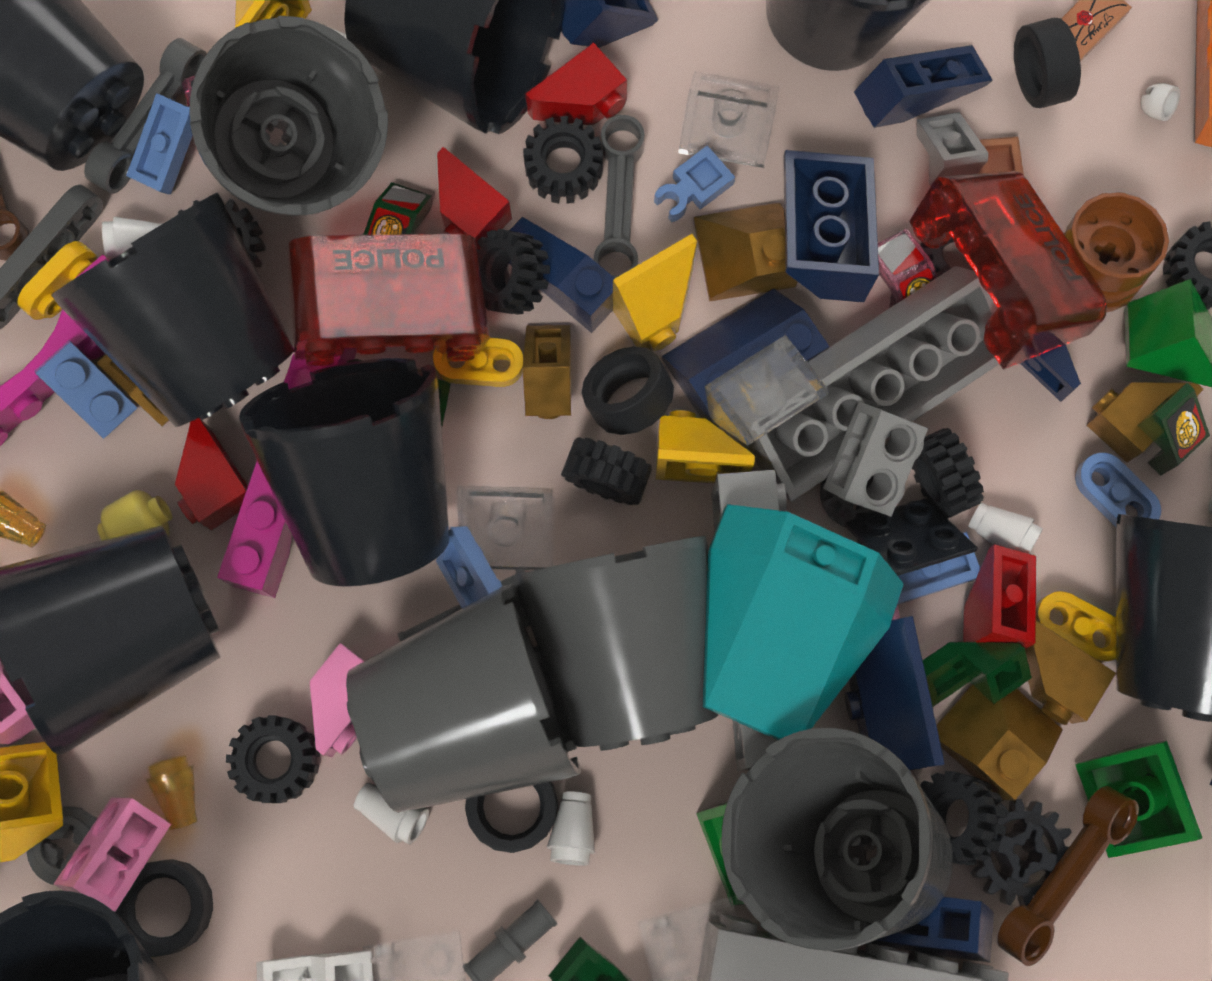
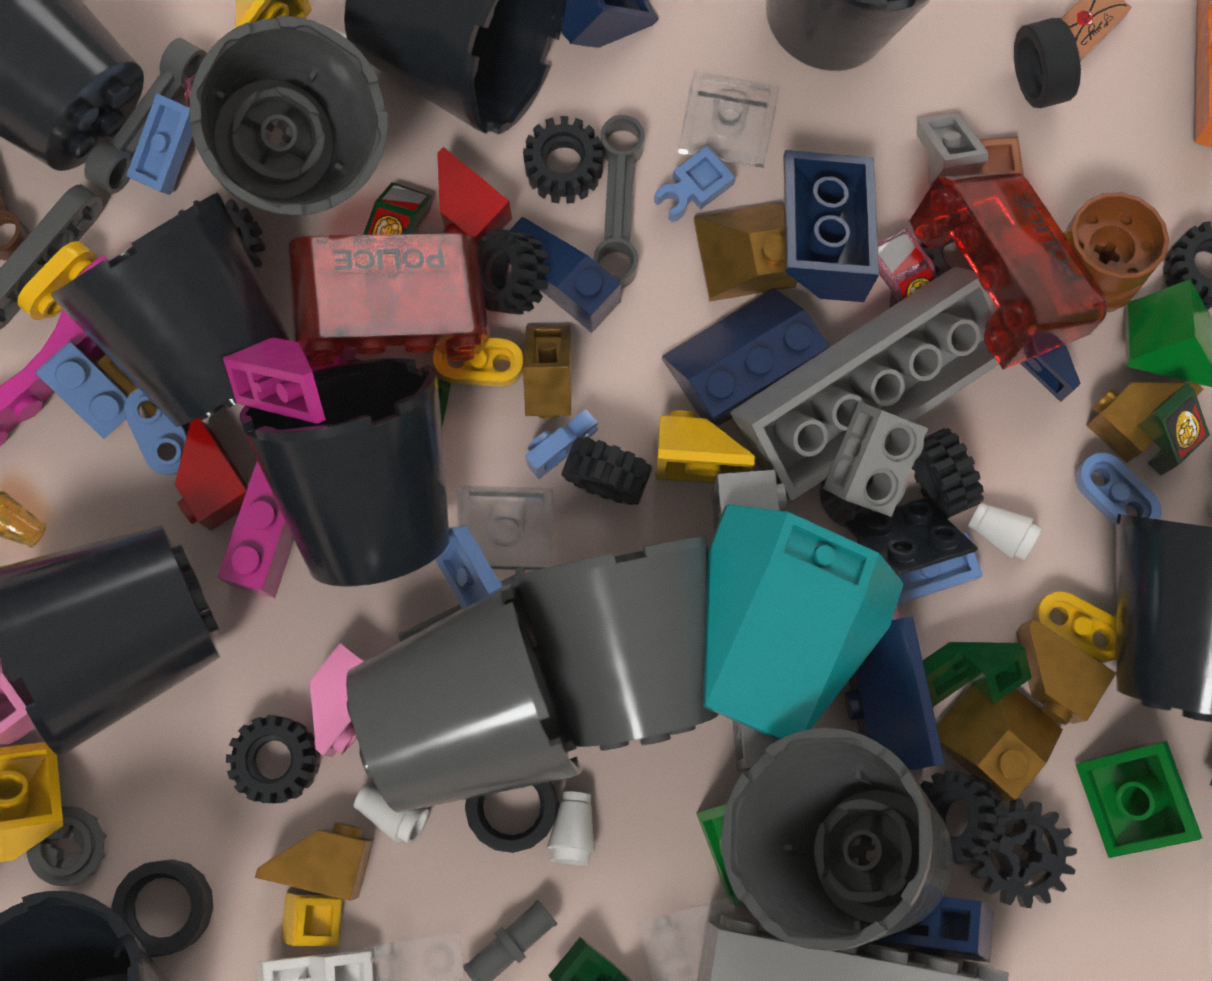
bright pink brick [54,798,171,912] -> none
light yellow head [97,490,173,540] -> none
white cone [102,217,163,257] -> none
clear yellow cone [145,755,198,830] -> none
red slope [526,43,627,126] -> none
black tyre [581,346,674,435] -> none
yellow slope [613,234,697,351] -> none
clear slope [705,335,829,445] -> none
dark blue slope [854,45,993,128] -> none
red slope [963,544,1036,649] -> none
reddish brown piece [997,786,1139,966] -> none
white hinge [1141,83,1180,121] -> none
none -> medium blue plate [124,389,187,475]
none -> dark pink slope [223,337,326,424]
none -> pearl gold slope [255,822,374,901]
none -> yellow slope [281,892,343,946]
none -> medium blue plate [525,409,598,479]

